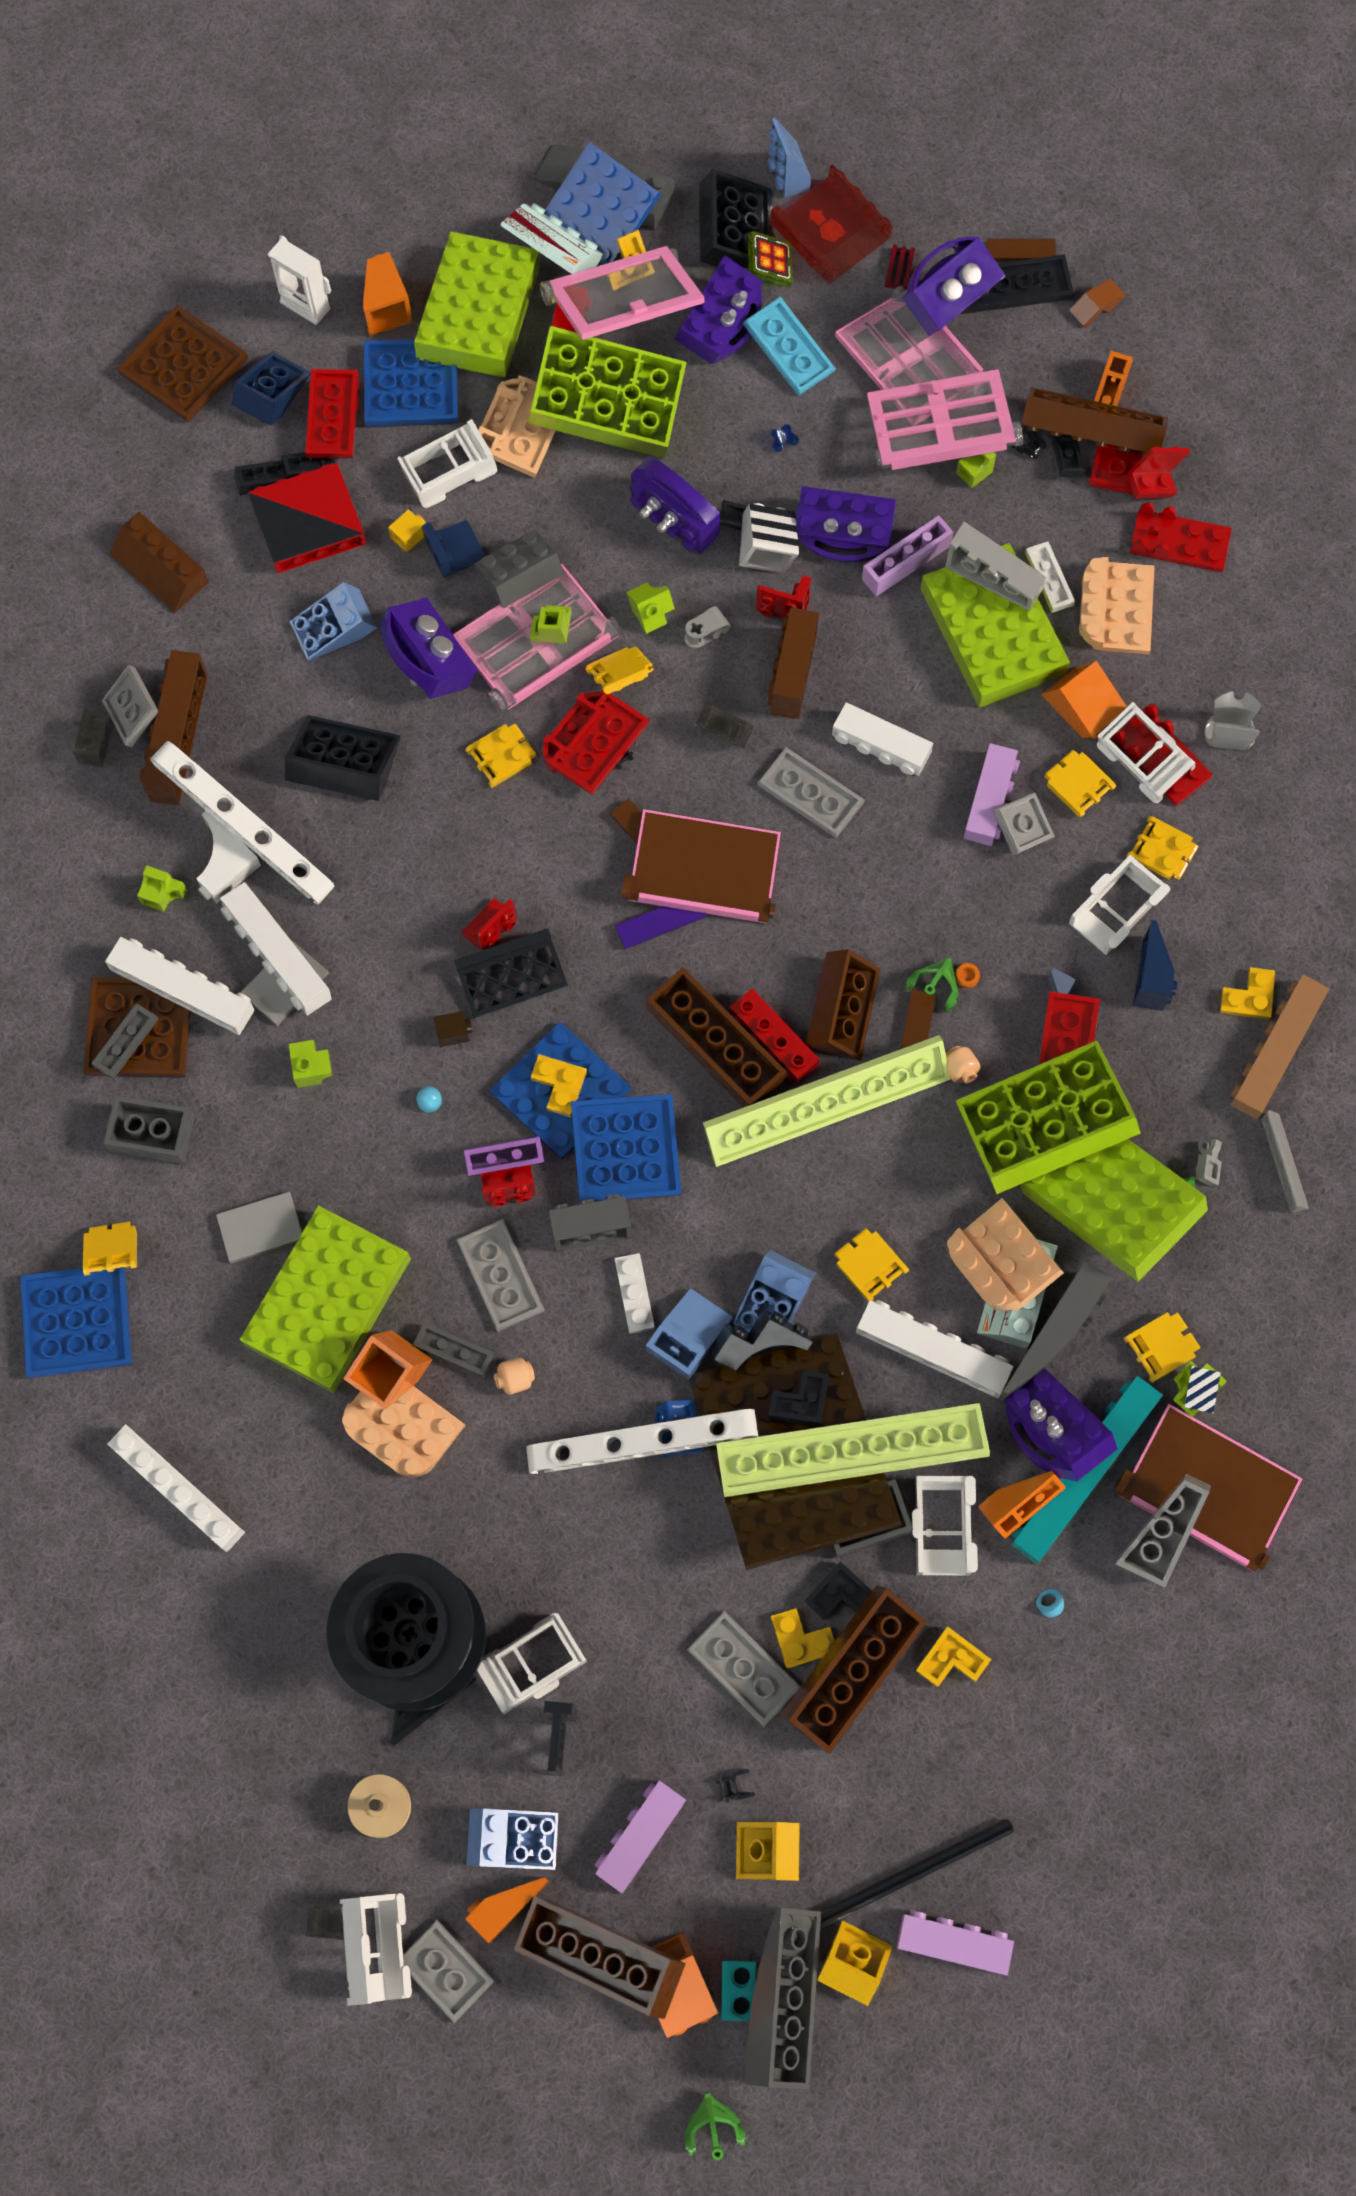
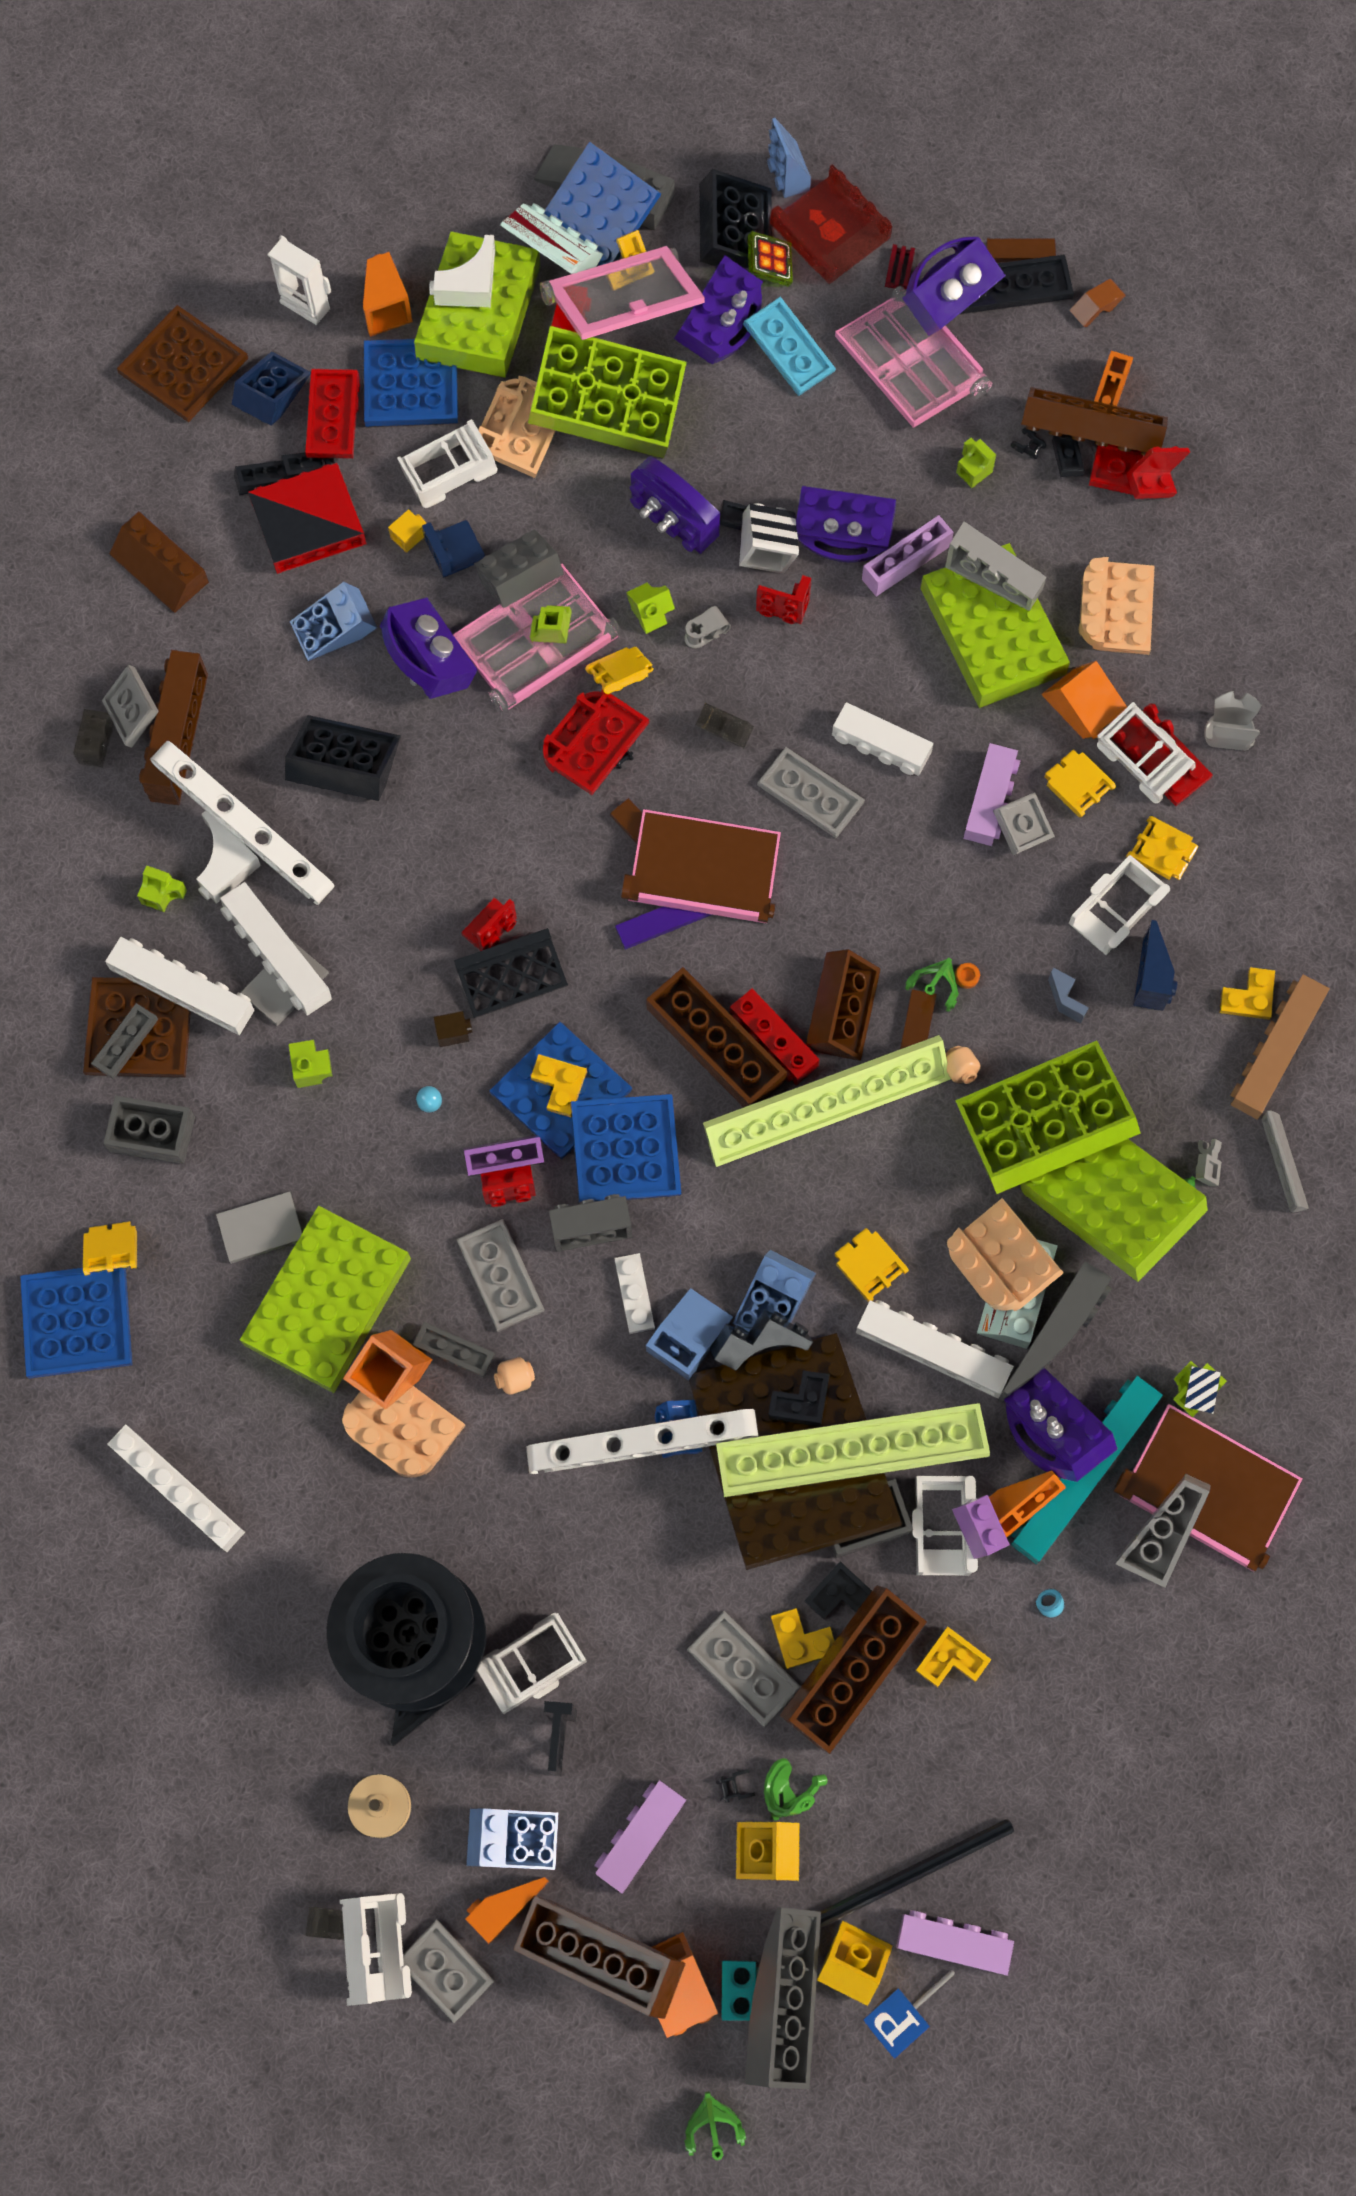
yellow plate [465,724,537,788] -> none
reddish brown brick [767,607,819,719] -> none
clear blue piece [771,424,799,452] -> none
bright pink door [867,369,1023,470] -> none
white plate [1025,542,1075,613] -> none
red hinge [1038,991,1100,1065] -> none
yellow plate [1123,1312,1201,1383] -> none
red hinge [1129,502,1232,572] -> none
none -> white arch [430,235,495,307]
none -> bright green helmet [764,1758,827,1821]
none -> blue piece [864,1970,955,2059]
none -> medium lavender brick [952,1495,1010,1559]

